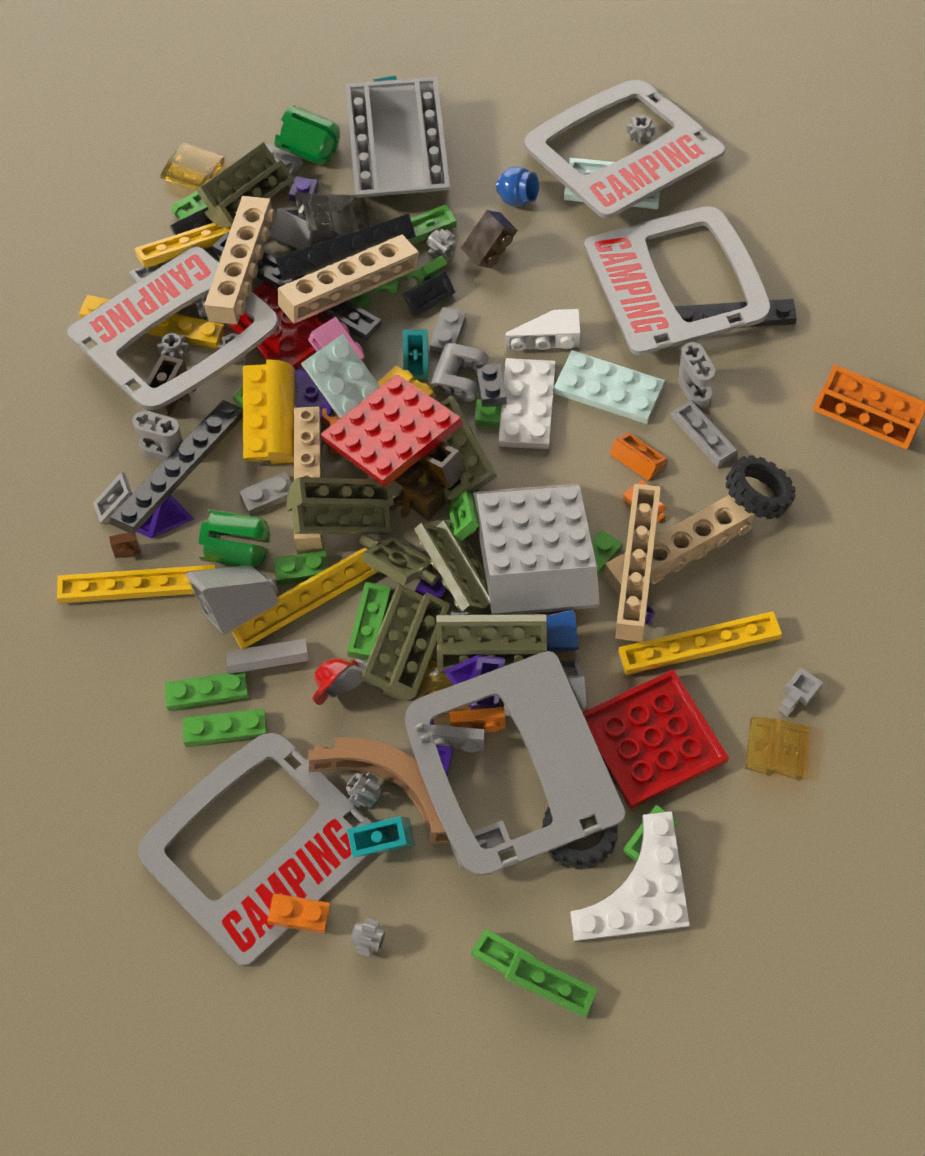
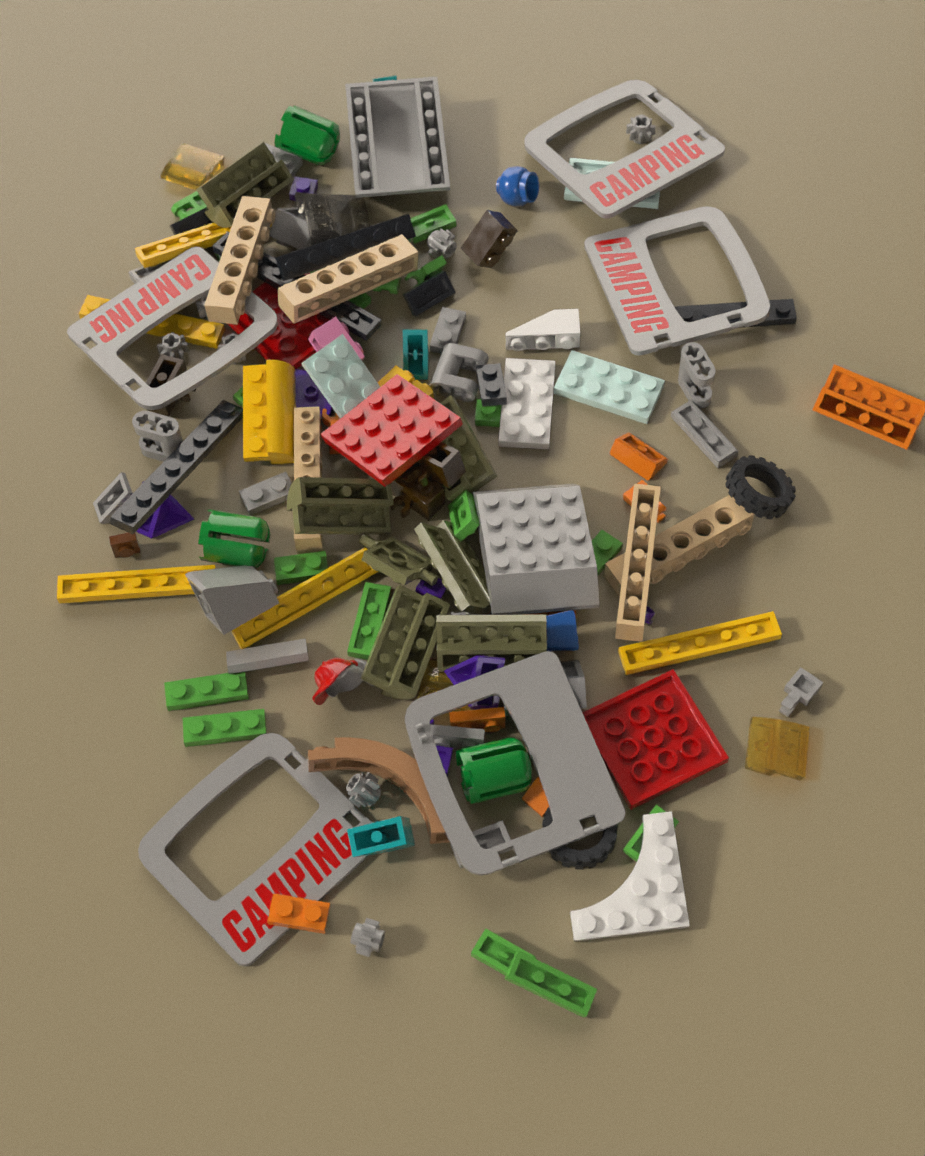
none -> green cylinder [456,737,532,804]
none -> orange slope [522,776,549,817]

